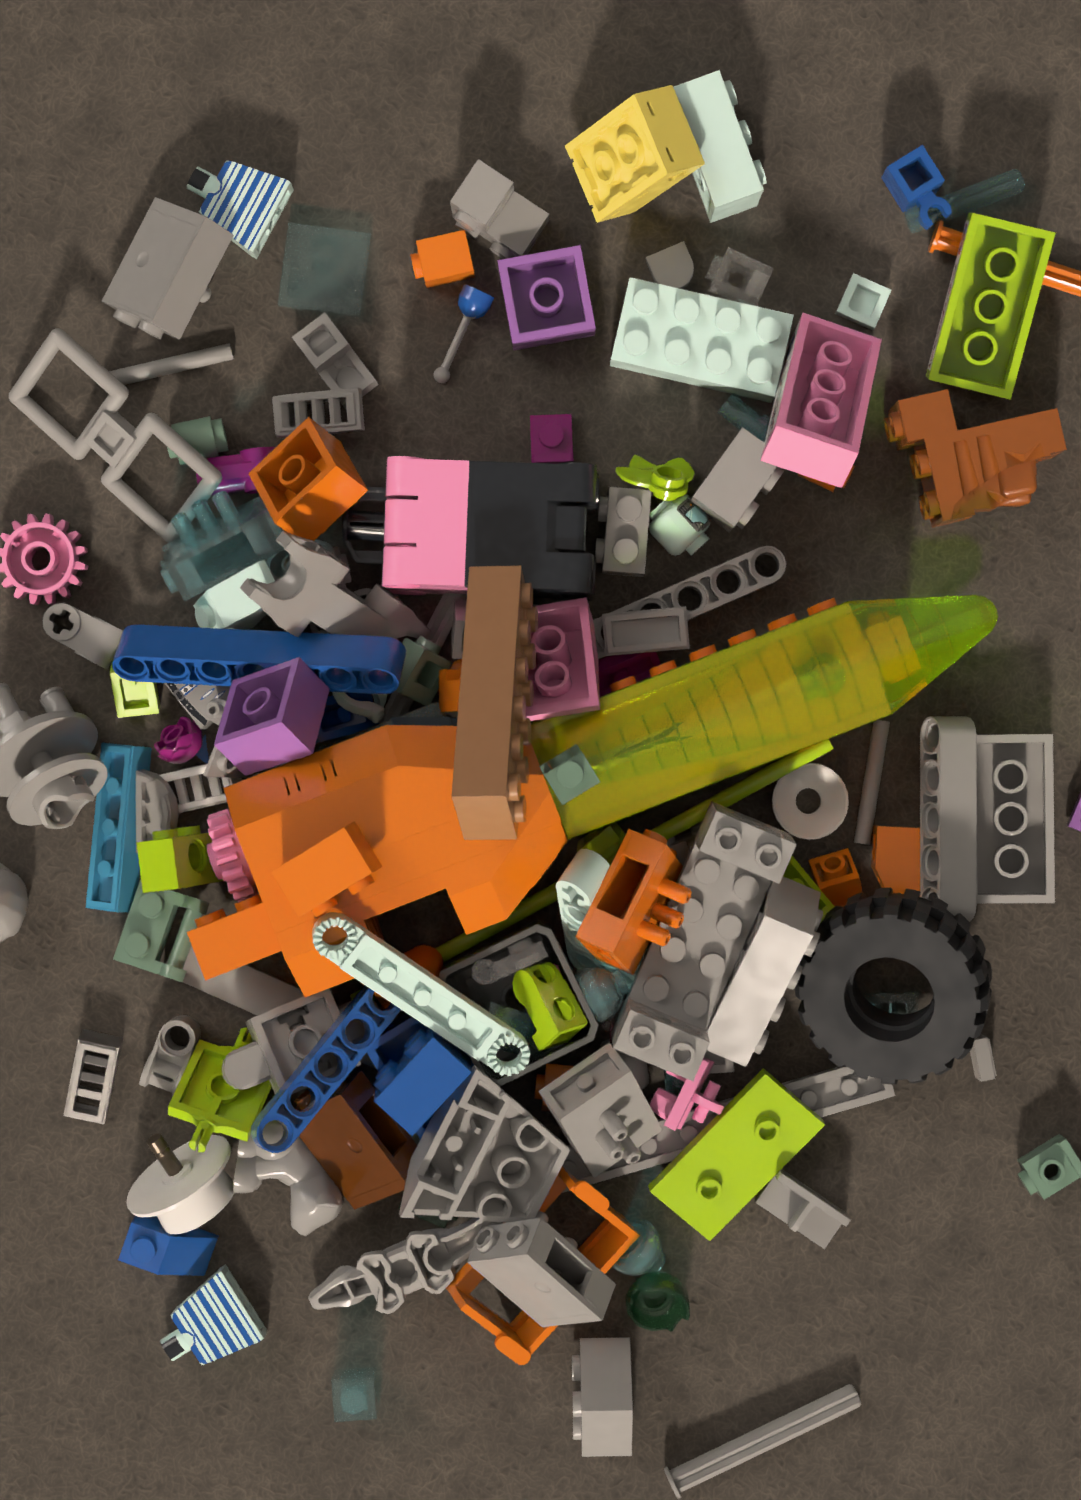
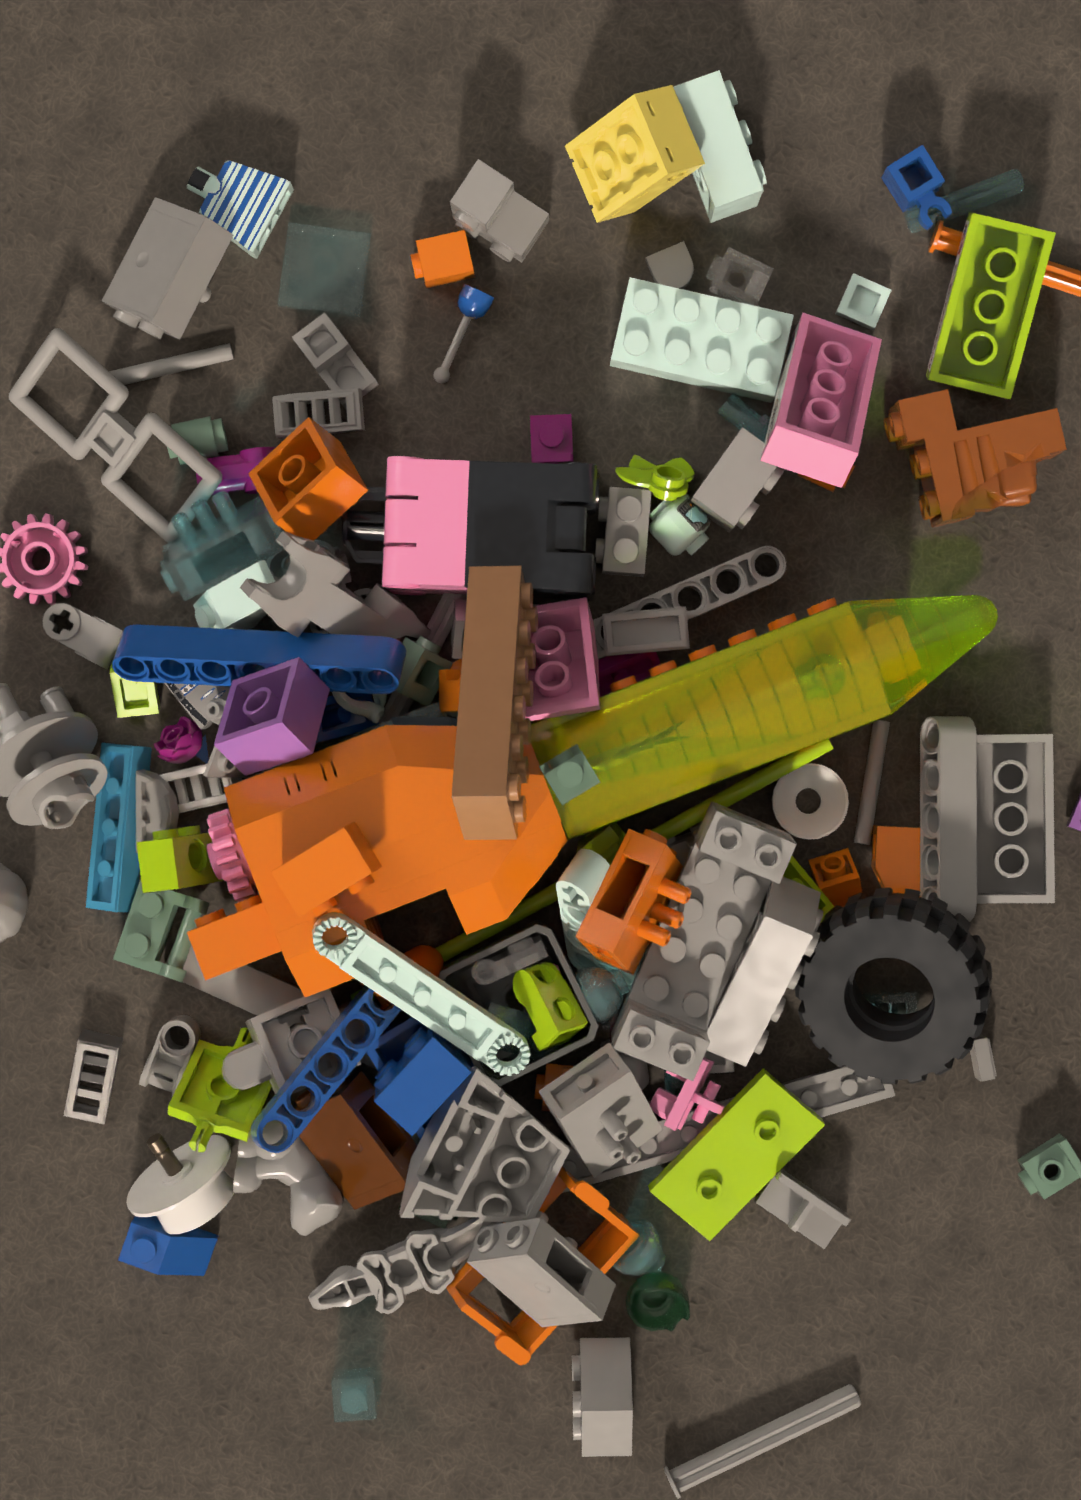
torso [160,1264,268,1365] -> none
medium lavender brick [497,245,596,351] -> none

